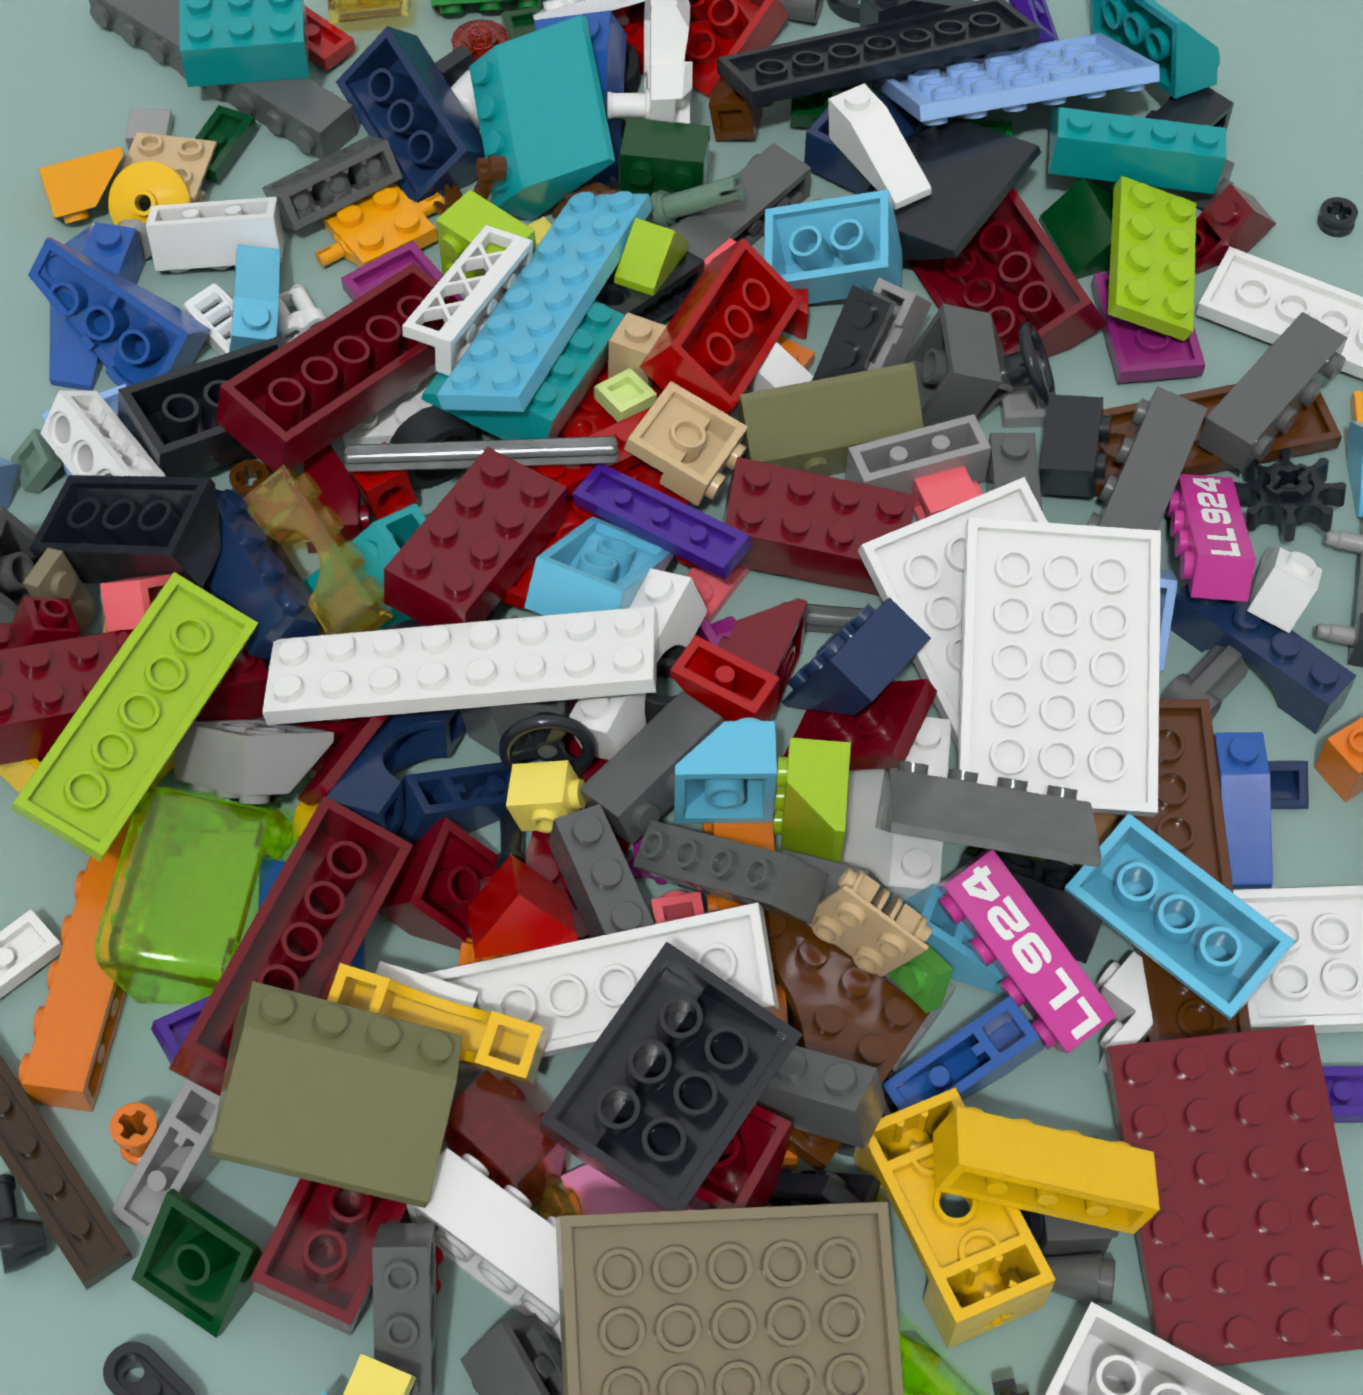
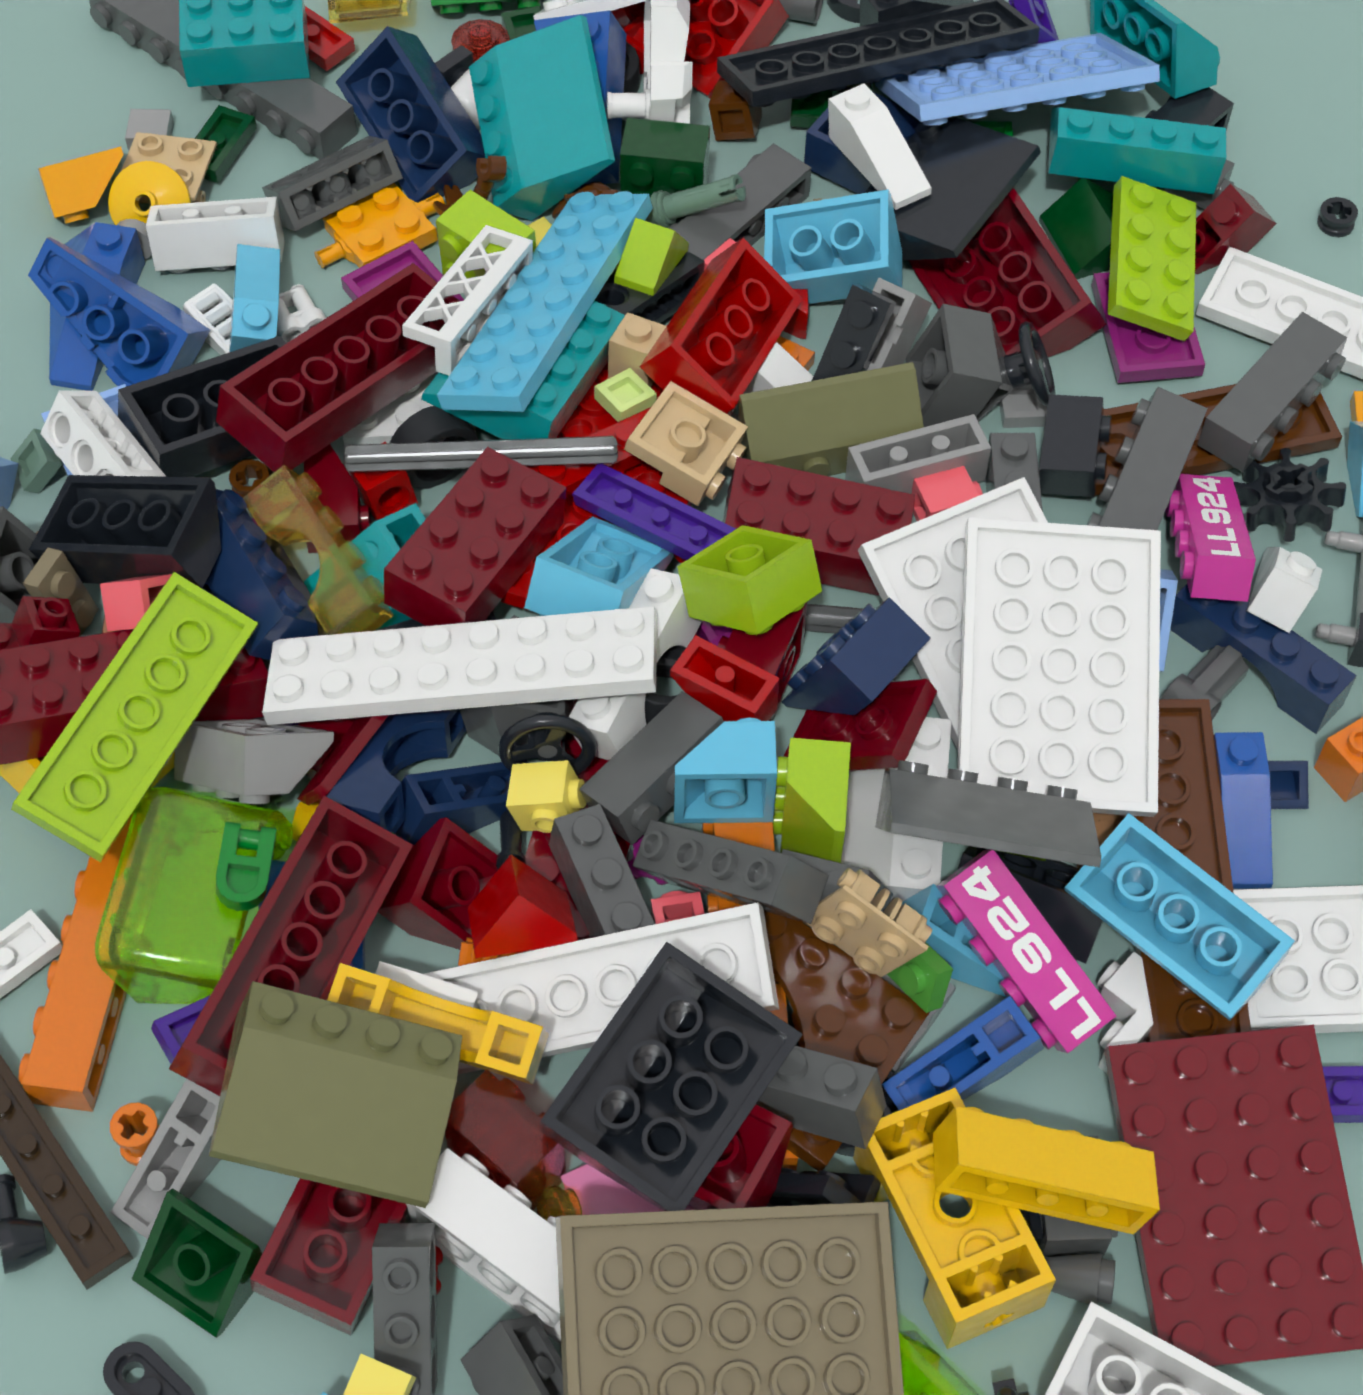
none -> green plate [216,821,277,911]
none -> lime brick [677,525,822,635]

